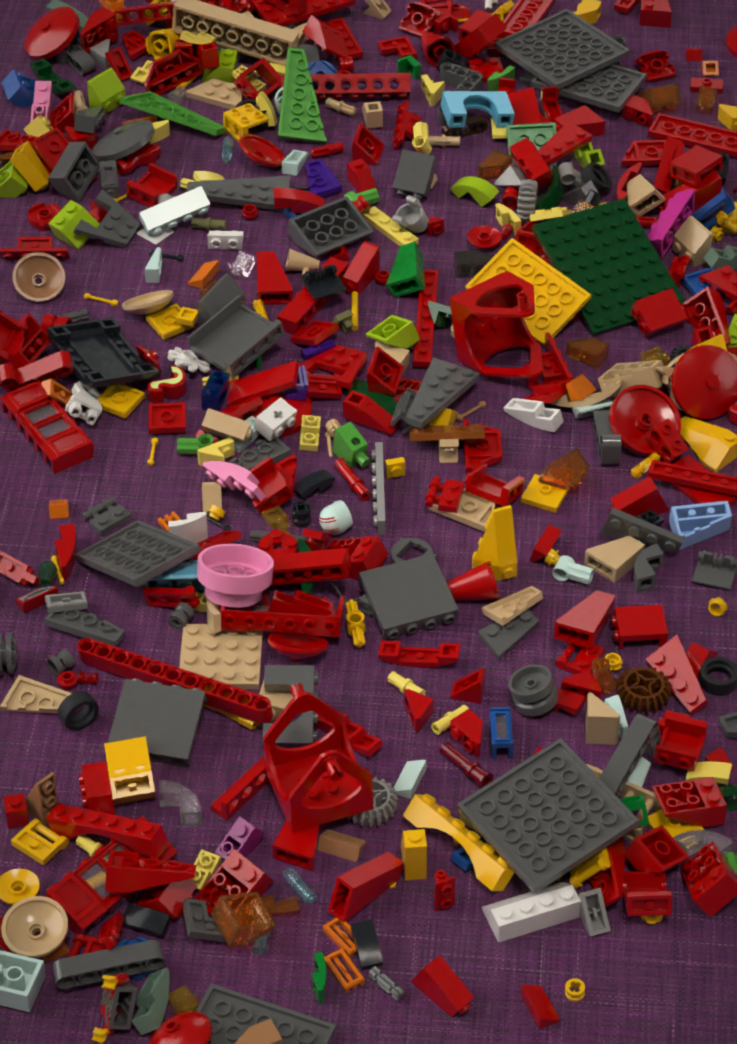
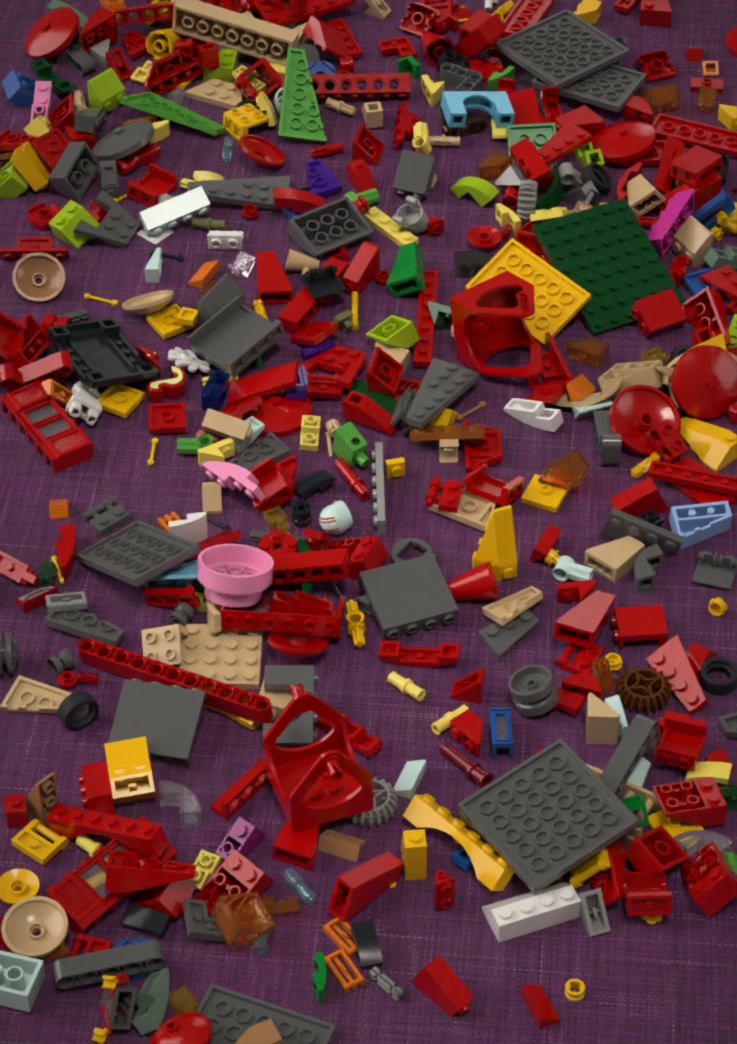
red hinge [97,912,124,951] -> none
light yellow slope [179,30,216,44] -> none
yellow plate [208,504,226,521] -> none
white brick [254,397,297,441] -> none
light aqua slope [282,150,309,176] -> none
red slope [404,689,434,733] -> none
none -> tan bracket [141,624,188,666]
none -> red slope [556,579,597,604]
none -> red dish [591,121,657,163]

